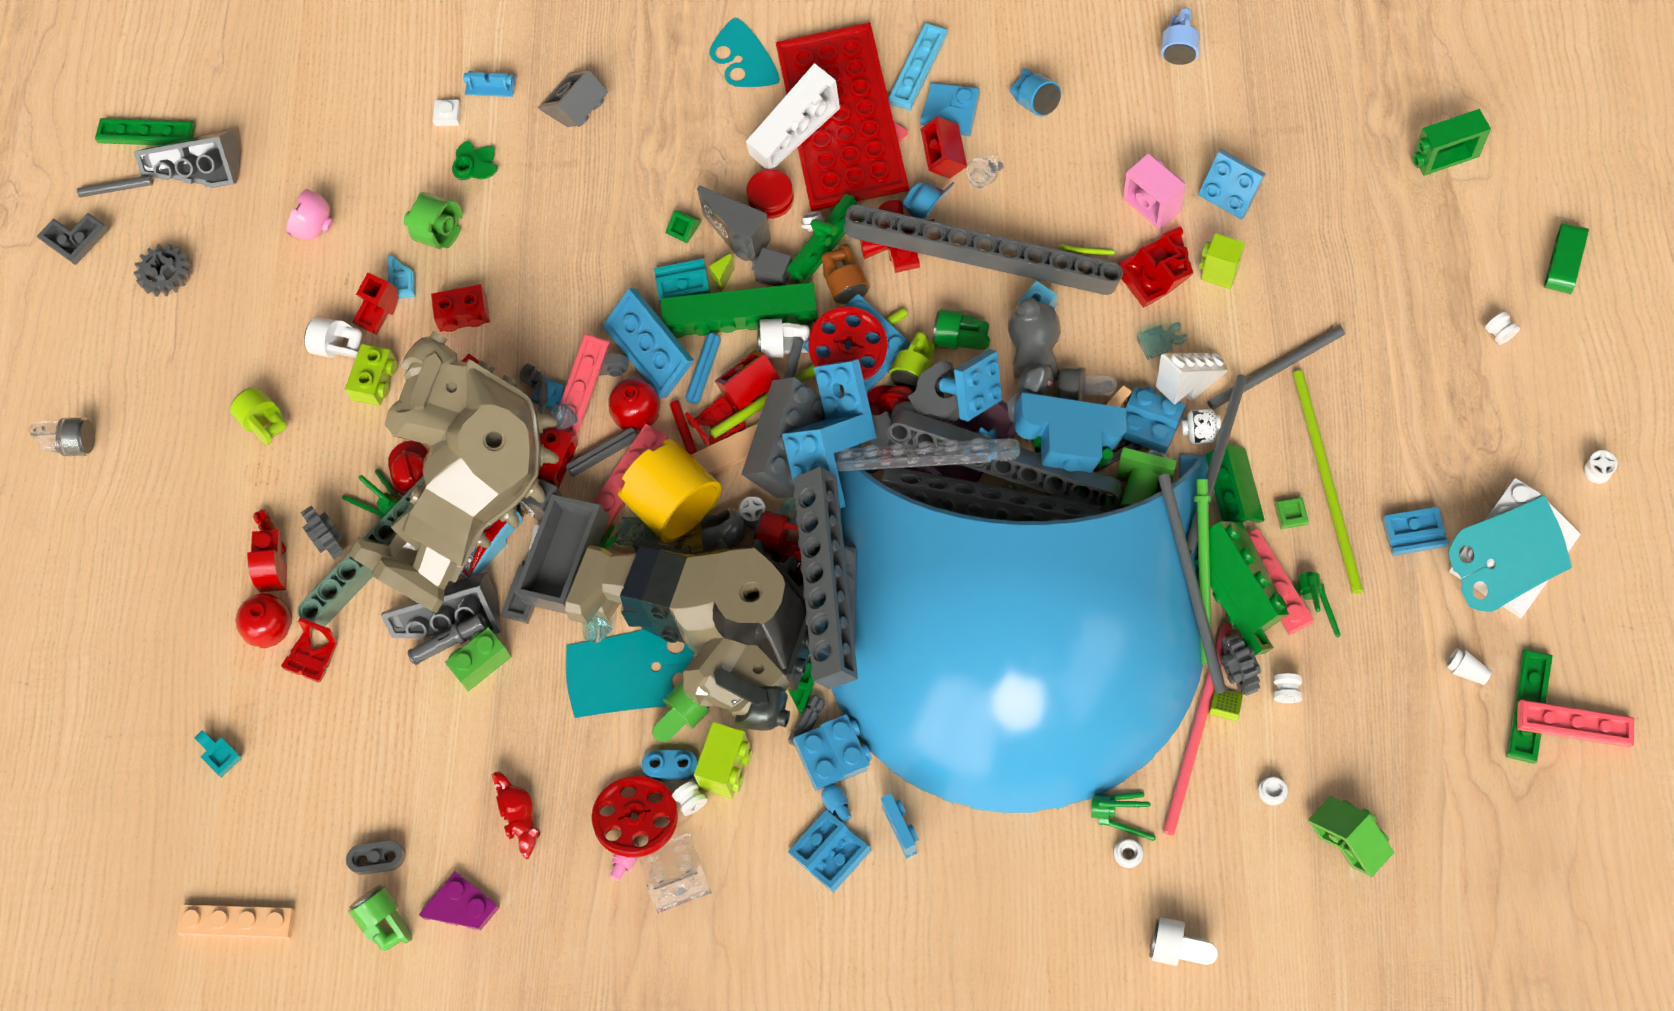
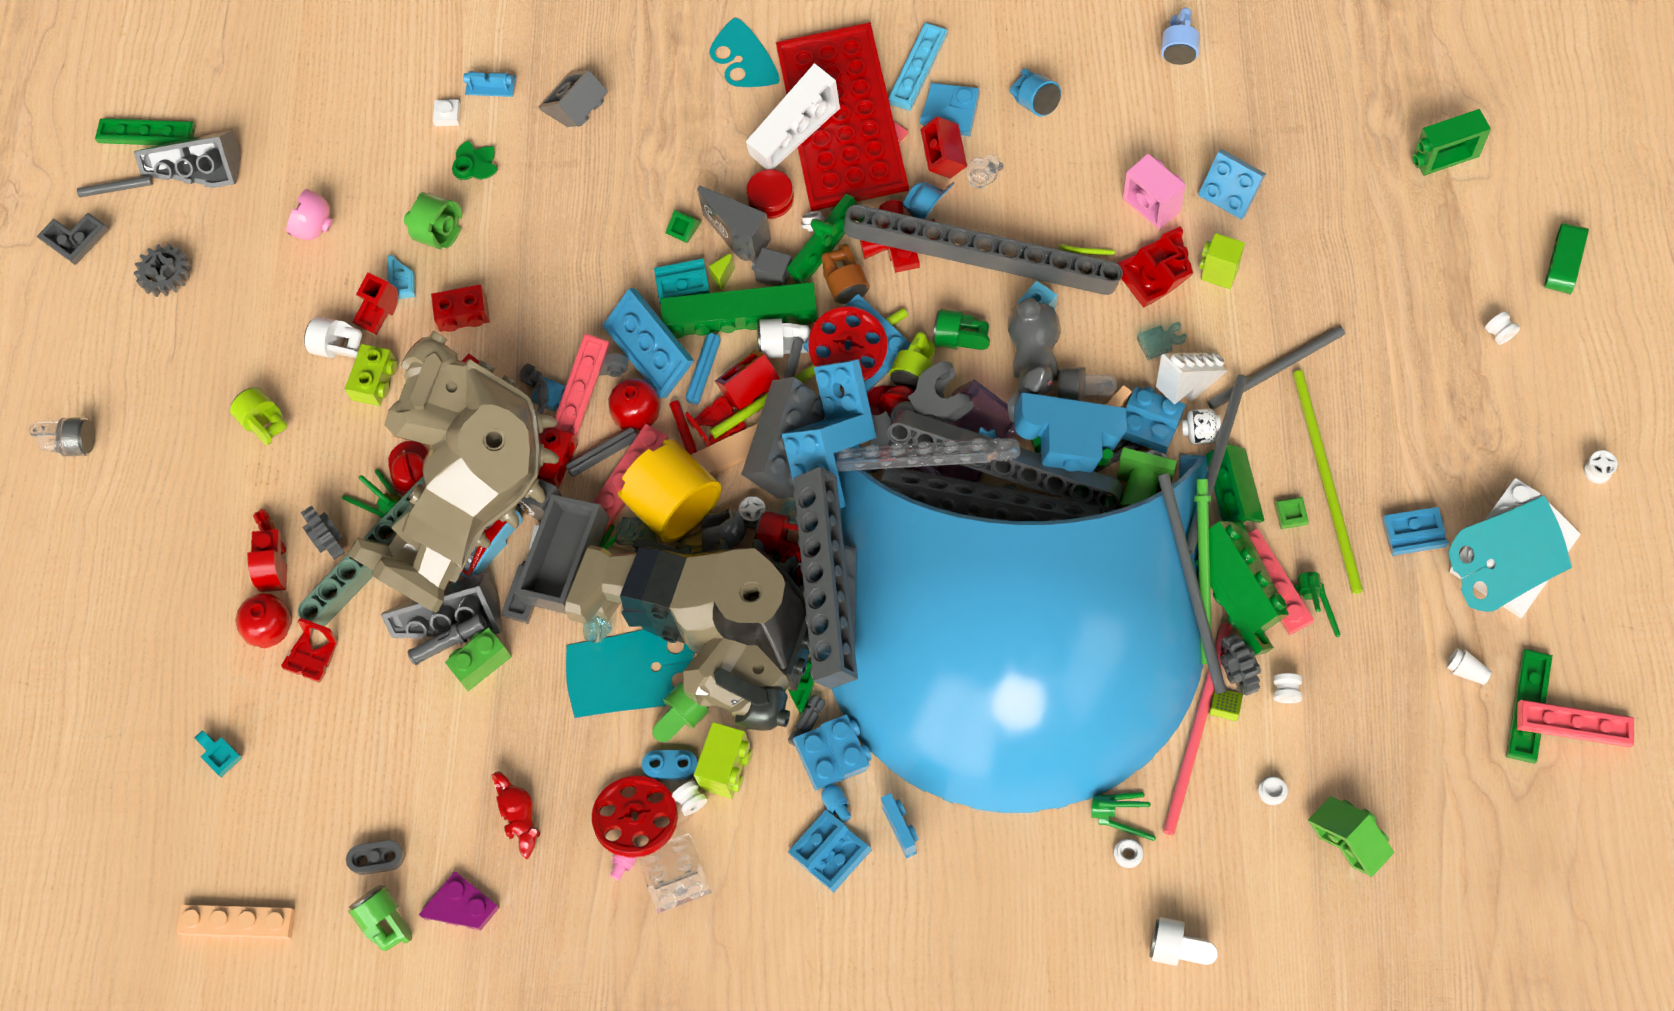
clear light blue plate [550,403,578,430] -> none
dark azure plate [939,349,1002,421] -> none

